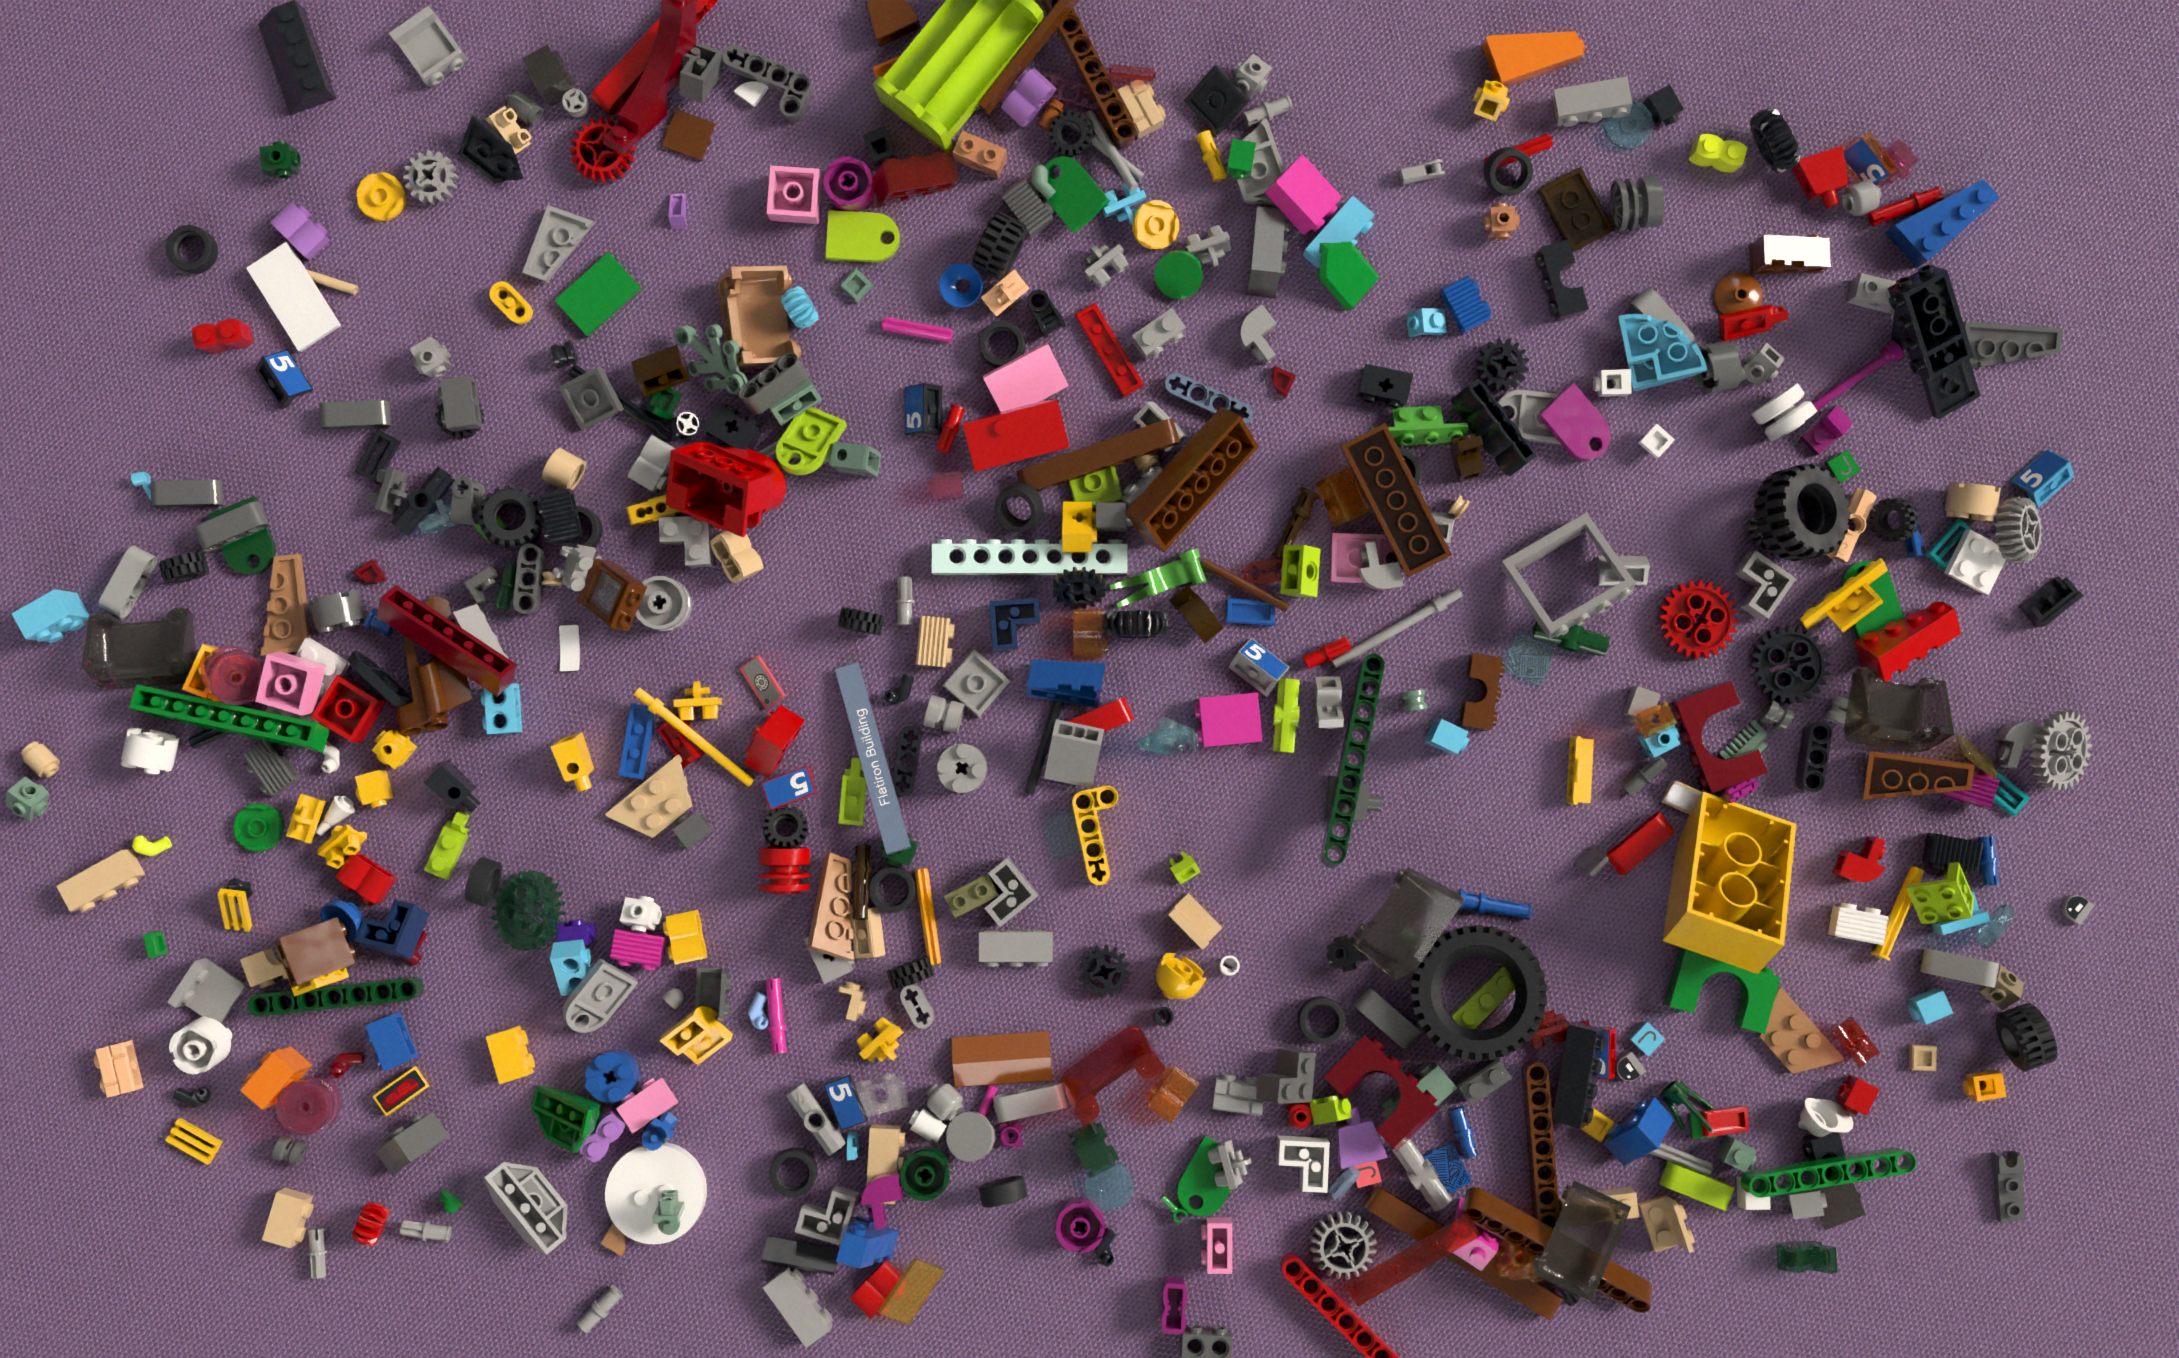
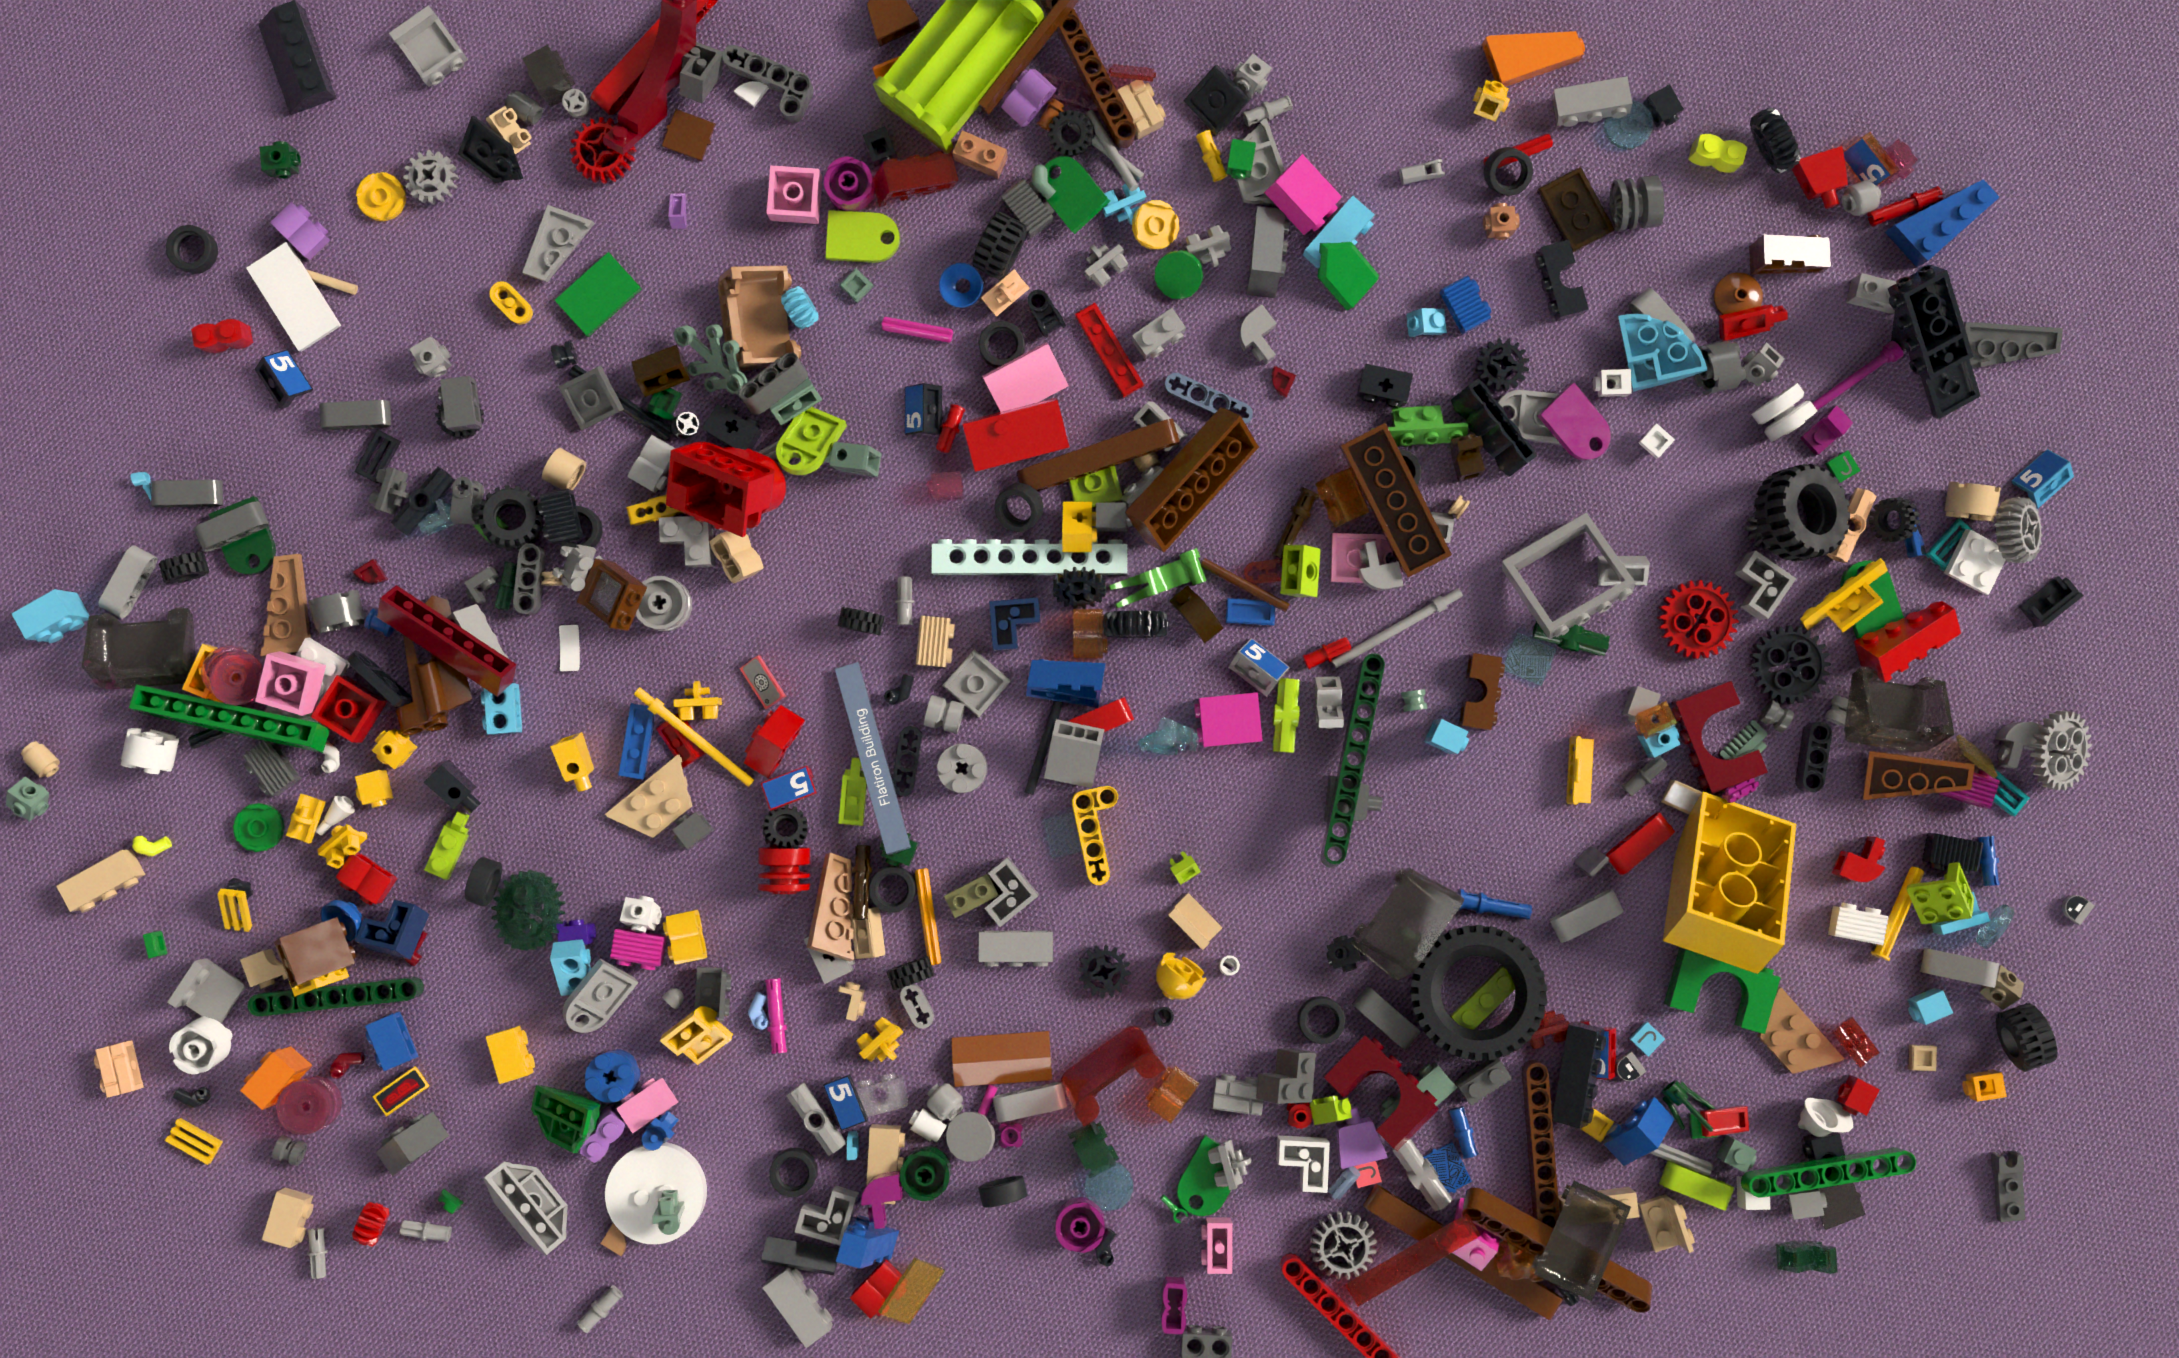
none -> light grey beam [1550,889,1624,943]

